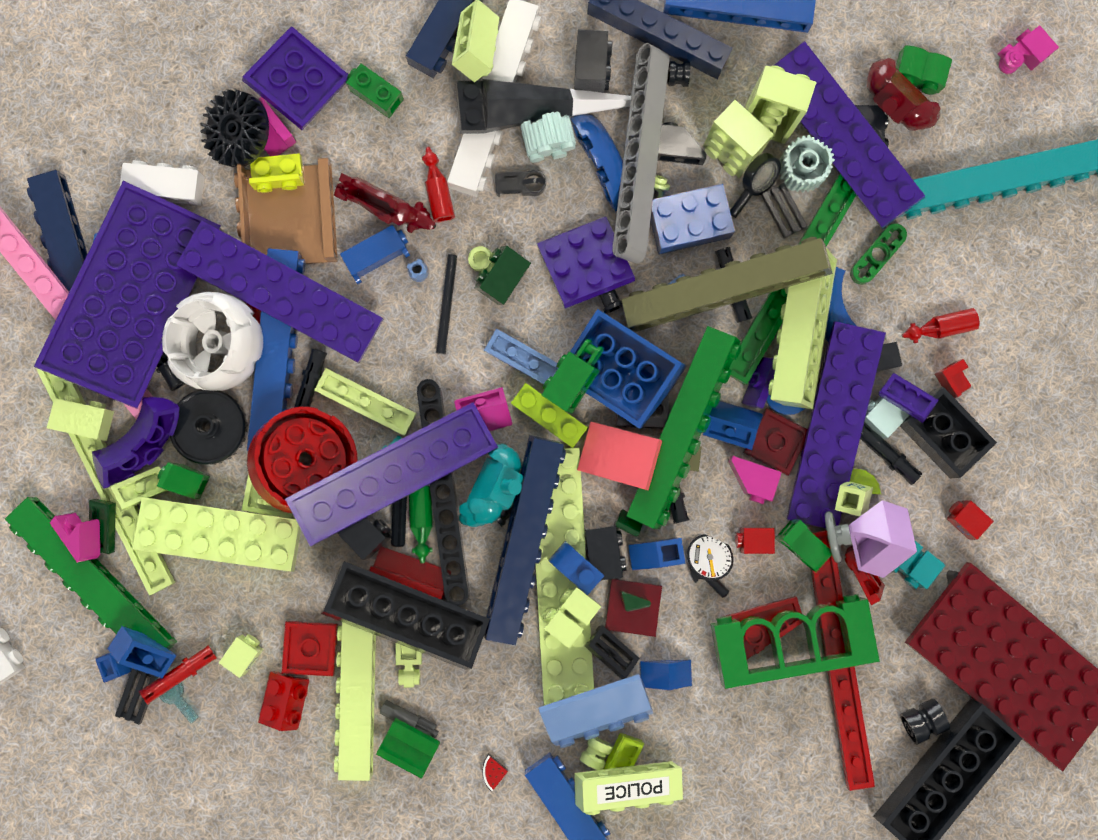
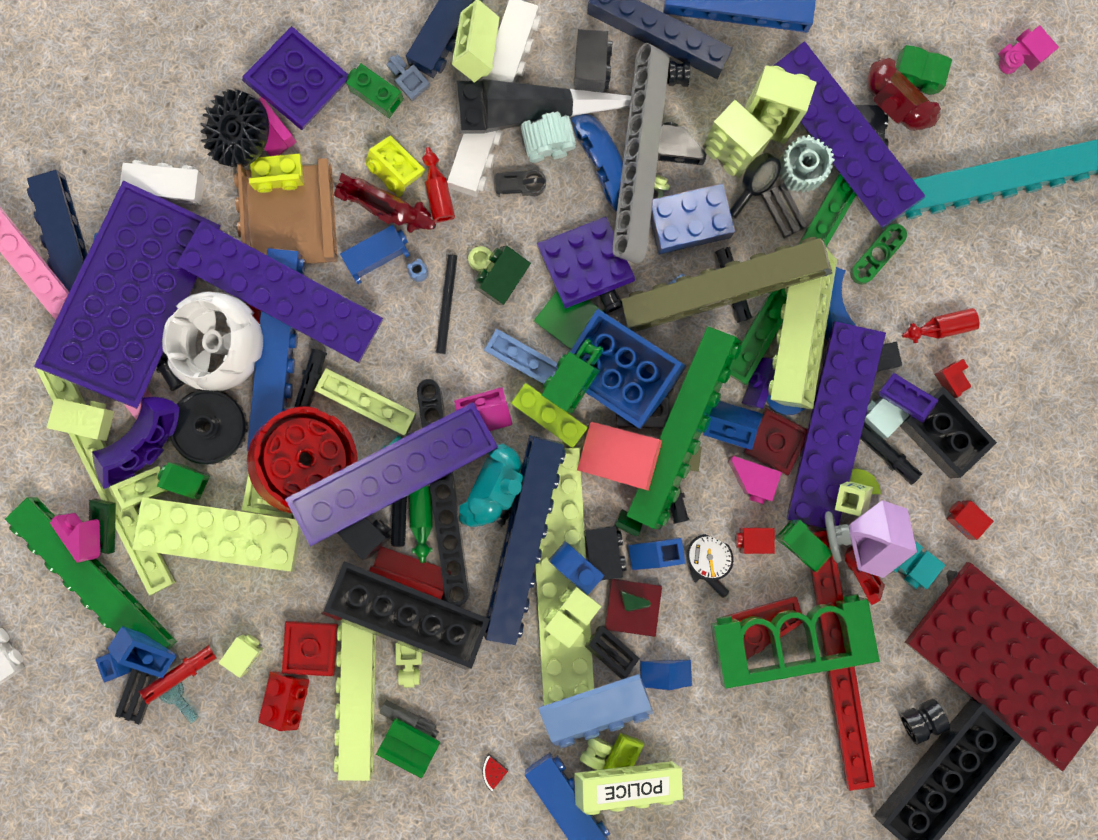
none -> neon yellow bracket [365,135,425,197]
none -> sand blue plate [386,54,430,101]
none -> green tile [534,291,604,350]

